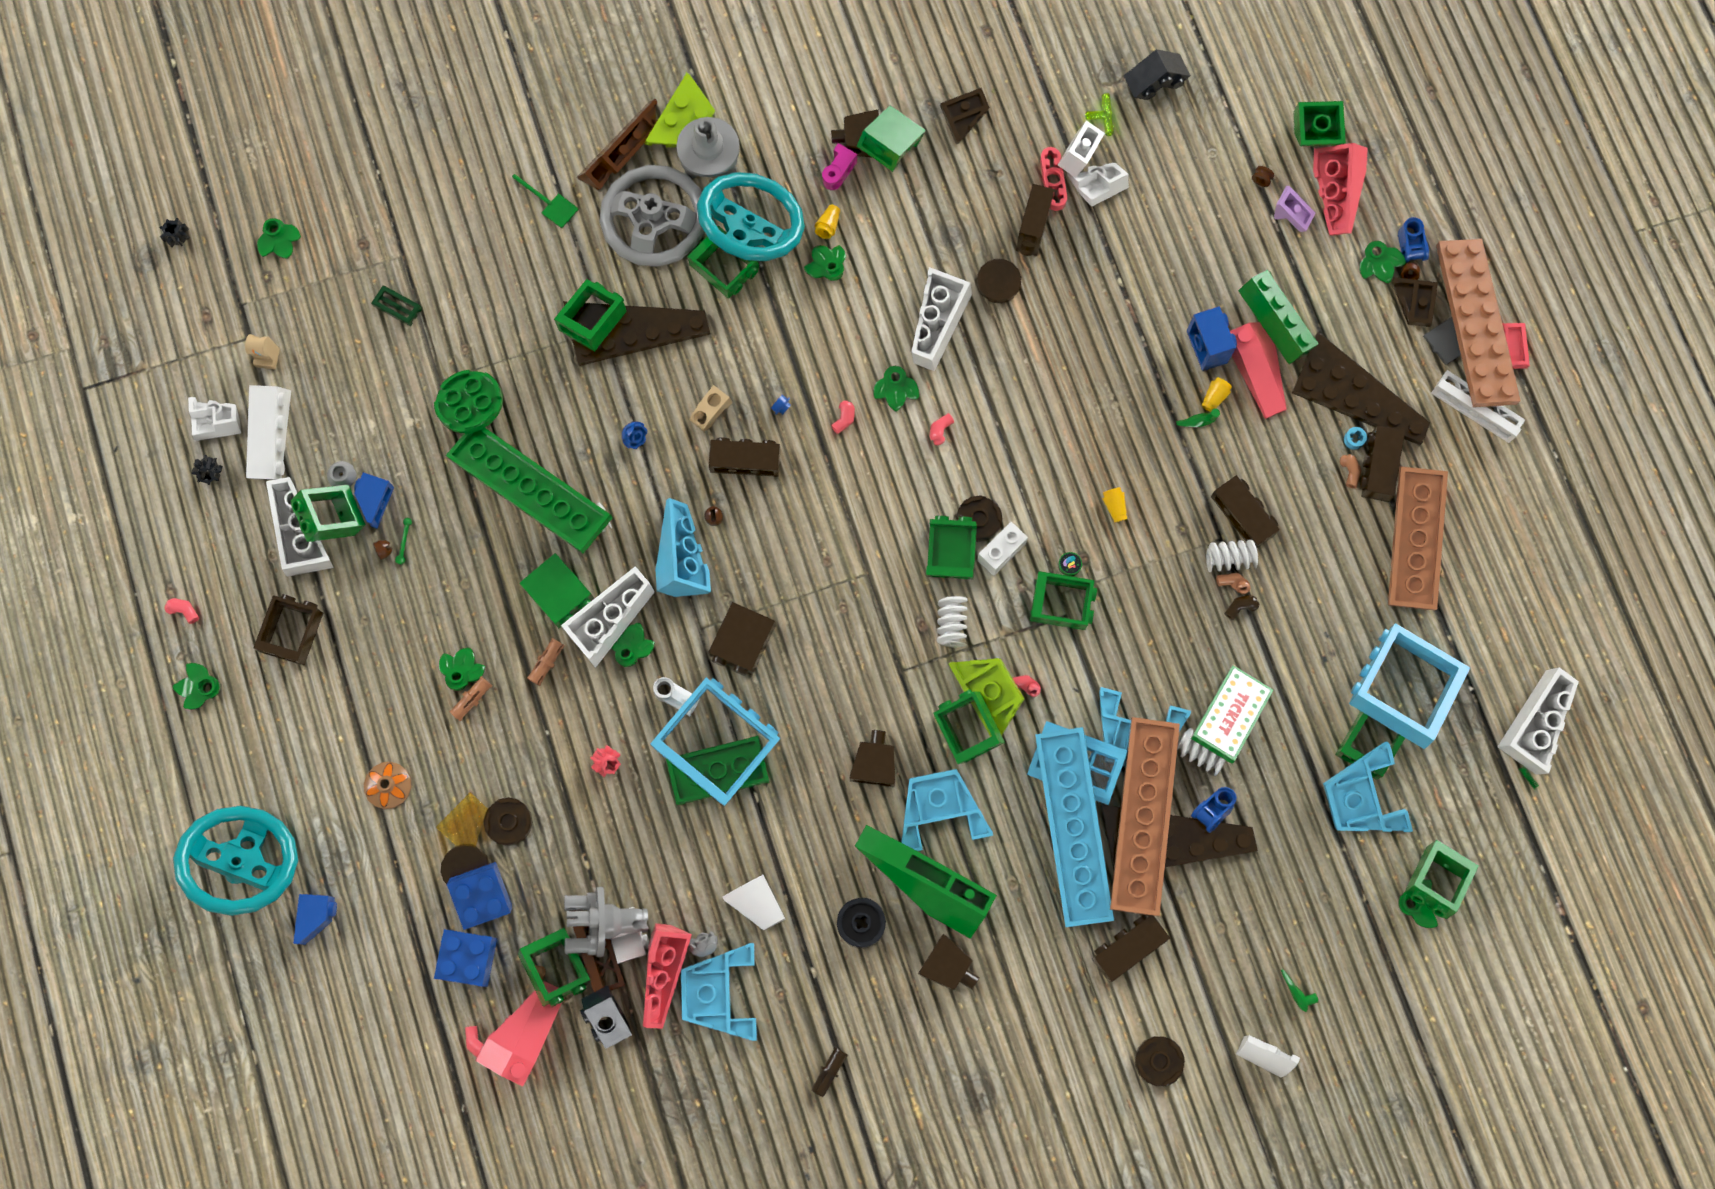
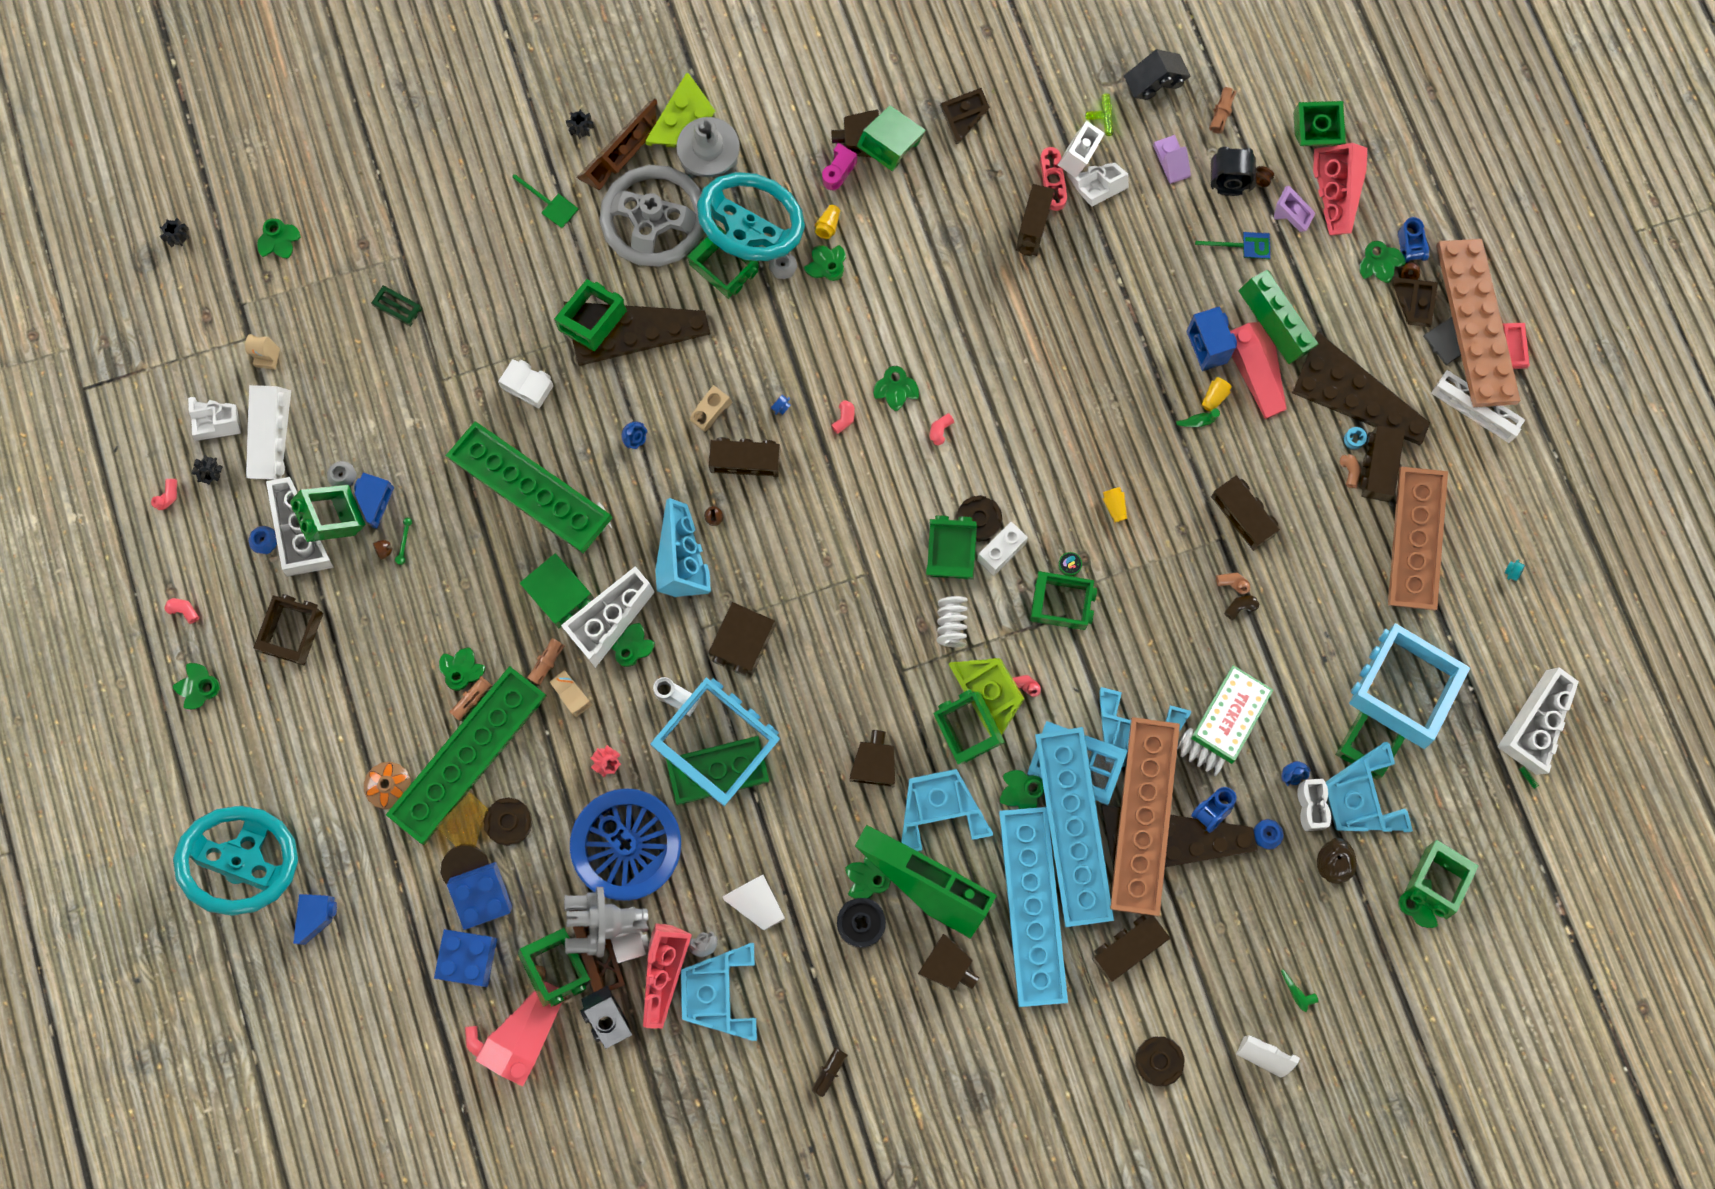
green tile [434,370,503,433] -> none
white wedge [911,267,972,371] -> none
dark brown tile [977,259,1021,303] -> none
white piece [1206,540,1258,572] -> none
none -> coral arm [151,479,177,510]
none -> blue plate [248,526,277,554]
none -> green plate [386,666,547,845]
none -> white brick [498,359,553,408]
none -> tan leg [550,670,593,718]
none -> black gear [566,109,595,139]
none -> blue piece [570,789,681,901]
none -> light grey plate [769,253,797,279]
none -> green plate [845,857,891,899]
none -> medium azure plate [999,807,1068,1007]
none -> green plate [1000,770,1044,809]
none -> lavender slope [1153,135,1191,184]
none -> piece [1195,232,1270,259]
none -> nougat pin [1209,87,1236,134]
none -> black brick [1211,147,1256,196]
none -> blue plate [1253,819,1284,850]
none -> blue plate [1281,761,1311,786]
none -> white brick [1297,779,1331,831]
none -> dark brown hair [1317,838,1357,884]
none -> teal plate [1505,559,1525,582]

